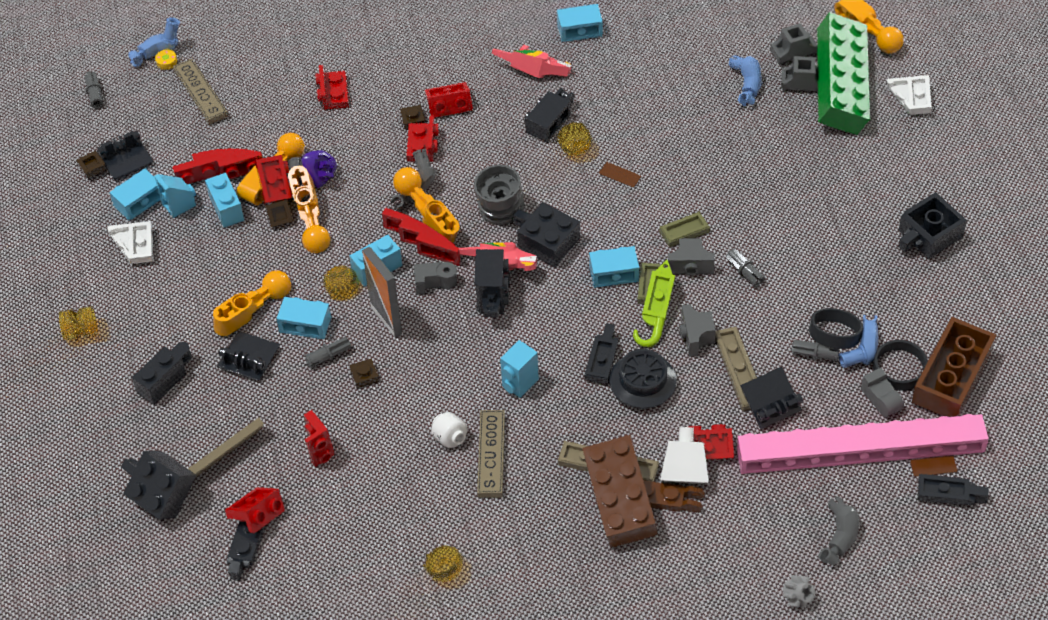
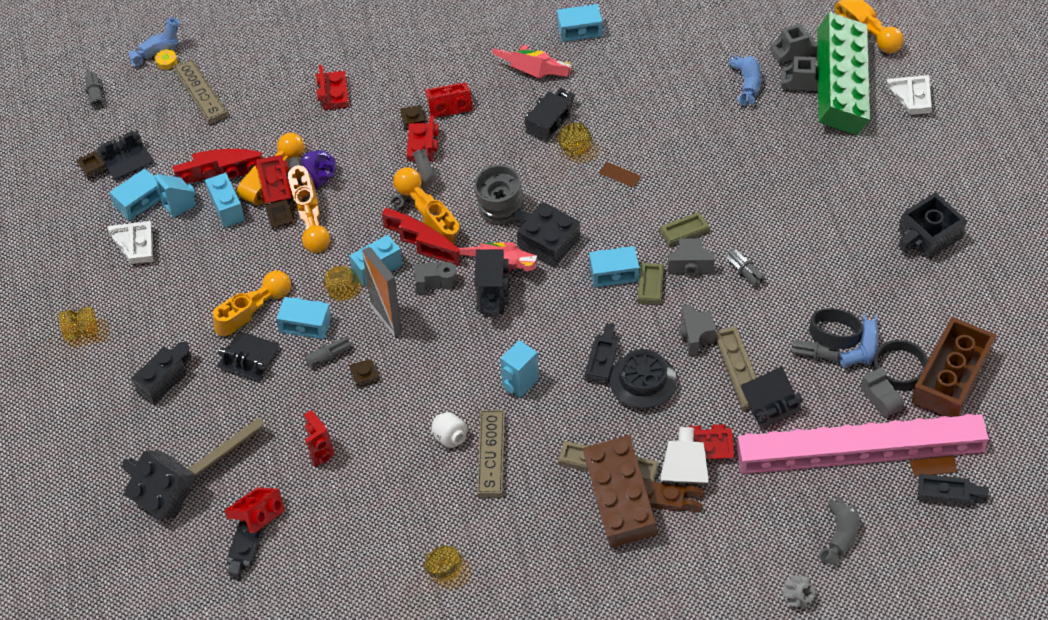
lime plate [633,260,675,347] -> none

